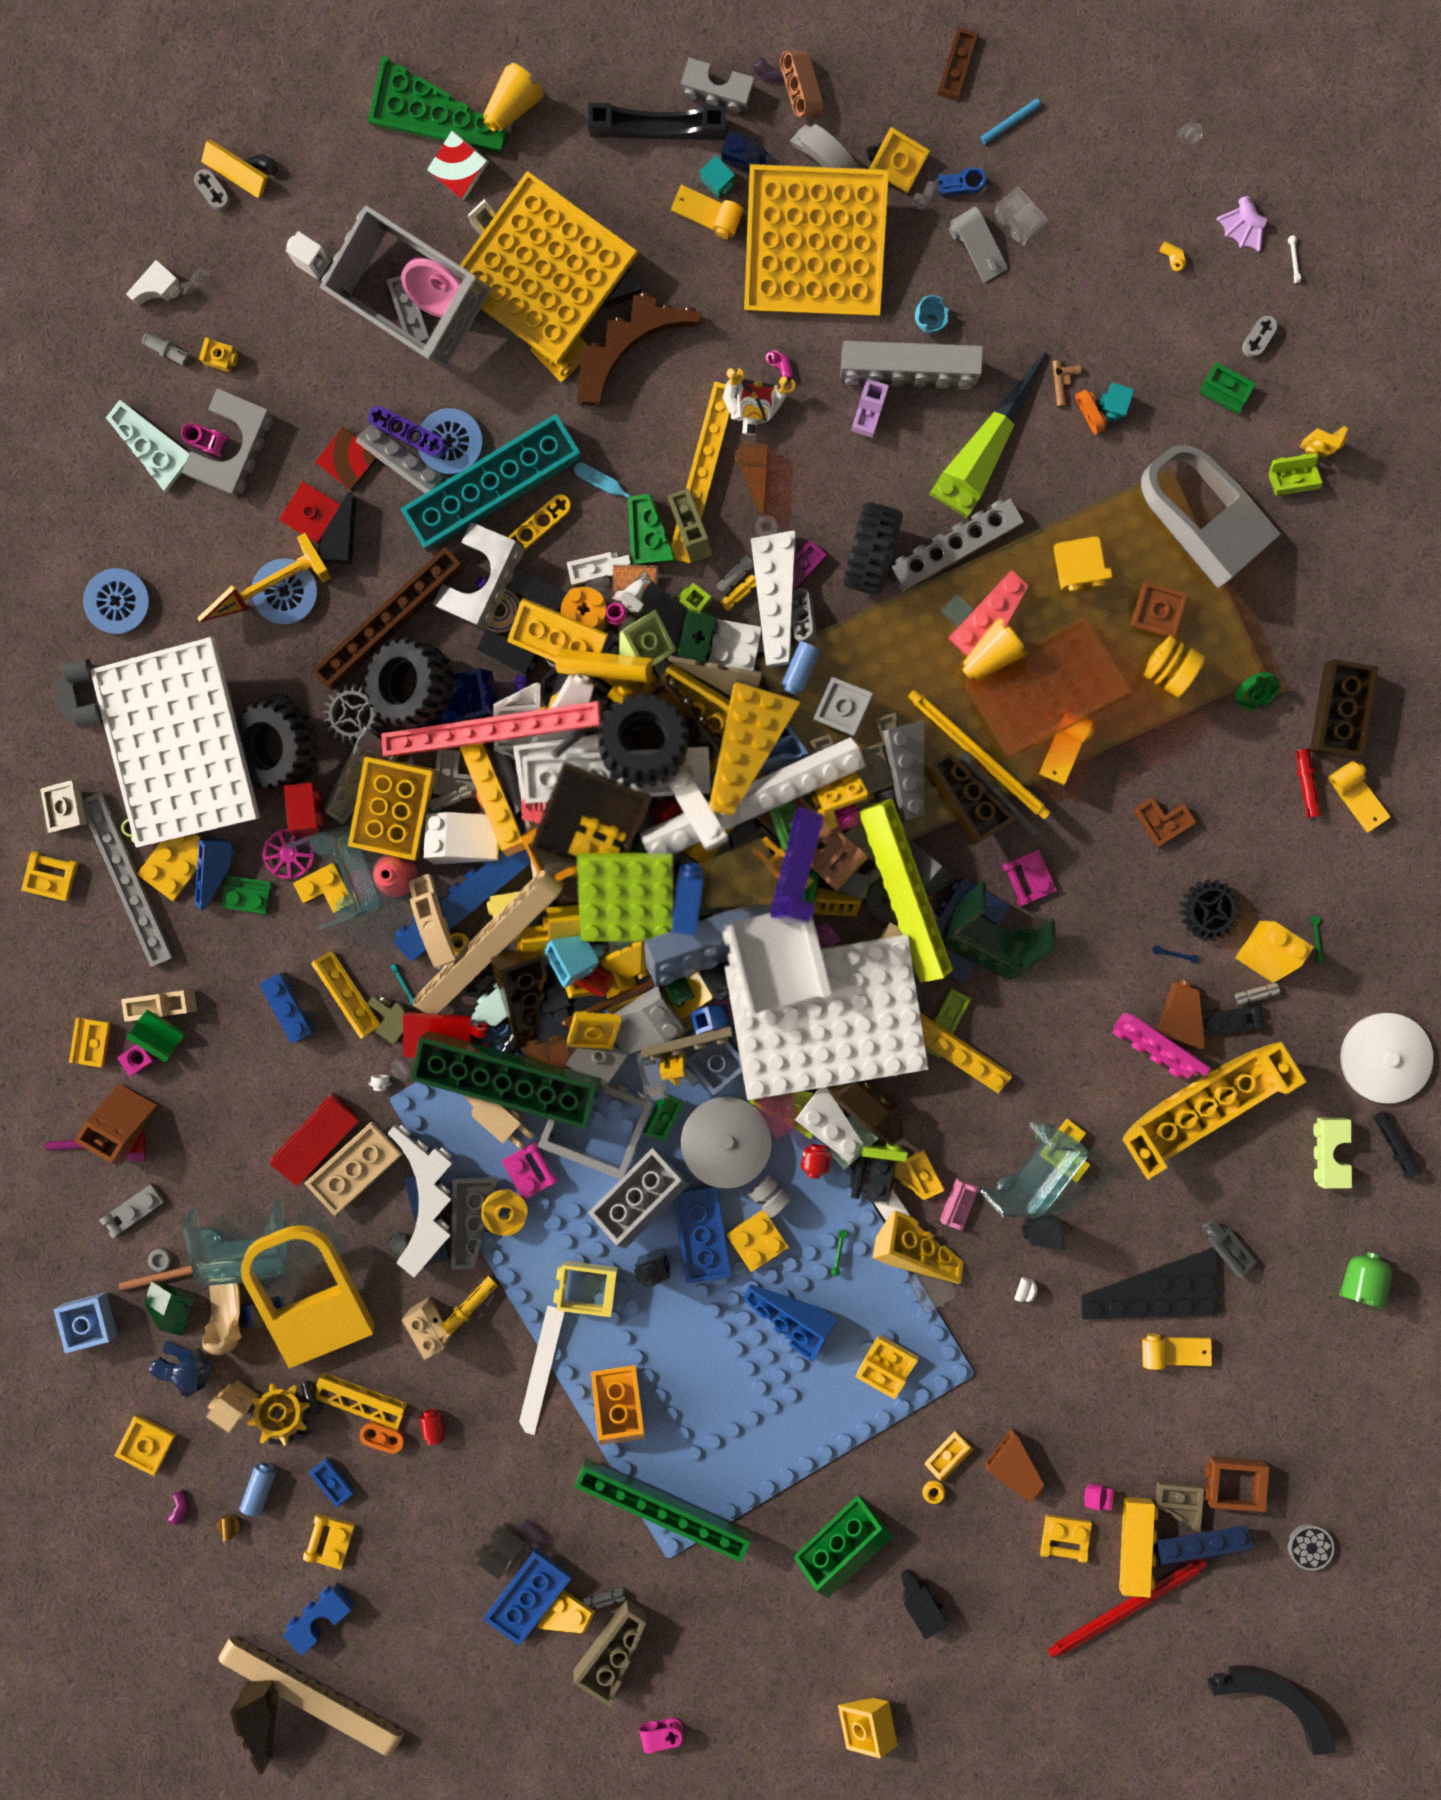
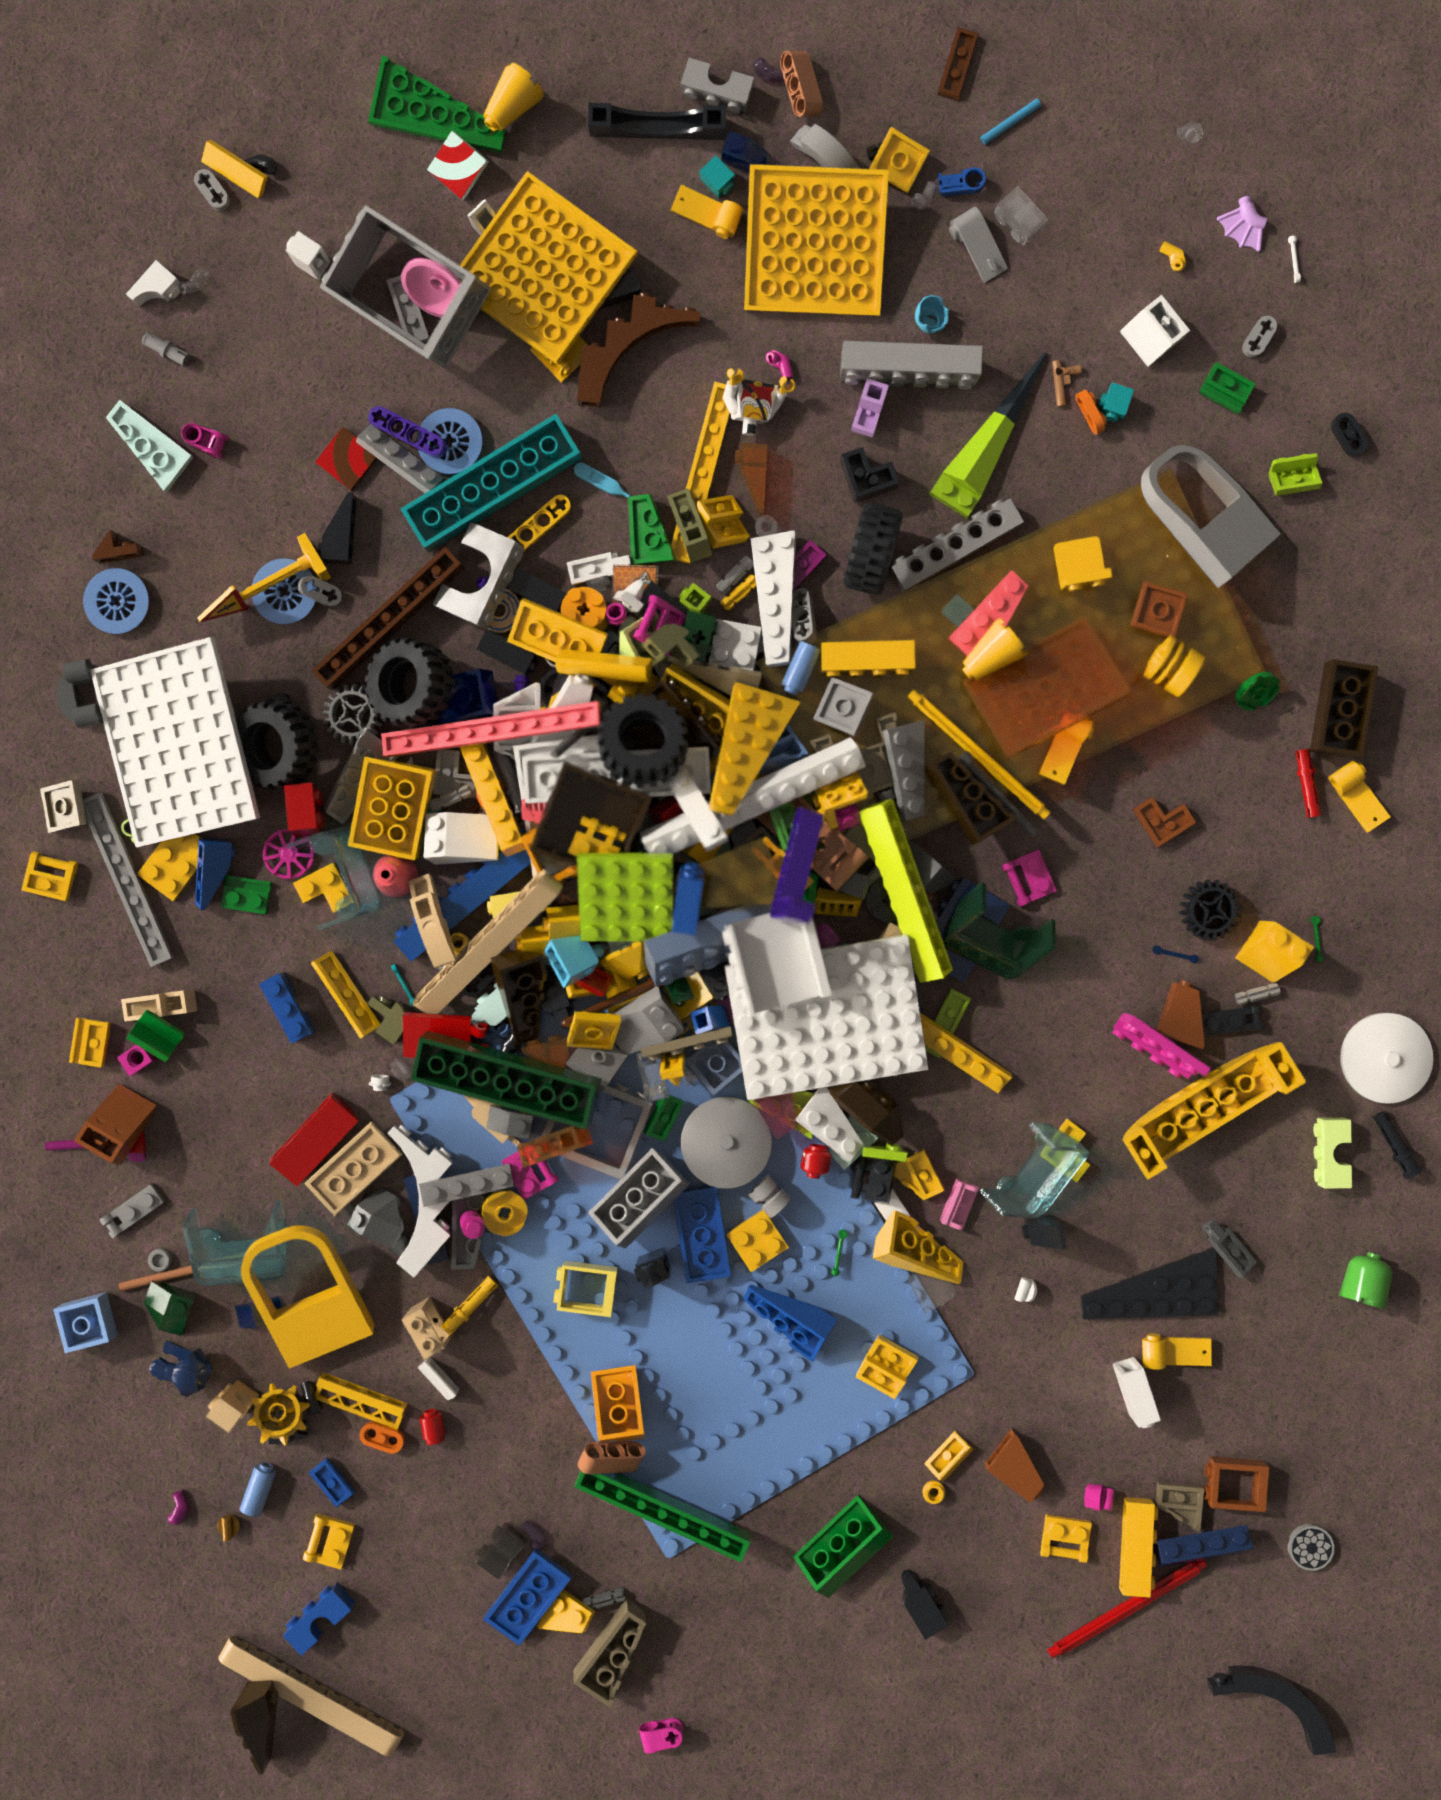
yellow plate [115,1414,177,1476] -> none
light grey arch [182,388,273,498] -> none
yellow brick [199,337,238,373] -> none
tan hair [202,1272,242,1355] -> none
red plate [279,481,340,544] -> none
white sticker [519,1306,565,1435] -> none
yellow slope [838,1698,898,1758] -> none
yellow bracket [1300,426,1348,459] -> none
none -> reddish brown slope [92,530,144,564]
none -> light grey beam [298,576,342,607]
none -> dark grey slope [347,1187,404,1249]
none -> white slope [418,1357,459,1400]
none -> light grey plate [419,1164,514,1207]
none -> dark pink brick [460,1210,485,1239]
none -> dark grey slope [486,1105,535,1139]
none -> clear orange slope [517,1126,593,1168]
none -> nougat beam [578,1441,646,1474]
none -> dark pink plate [633,595,686,656]
none -> olive brick [642,624,699,668]
none -> yellow slope [697,495,750,548]
none -> yellow brick [821,640,915,677]
none -> black brick [840,447,899,503]
none -> white brick [1113,1357,1161,1428]
none -> white slope [1120,295,1190,367]
none -> black plate [1331,413,1368,457]

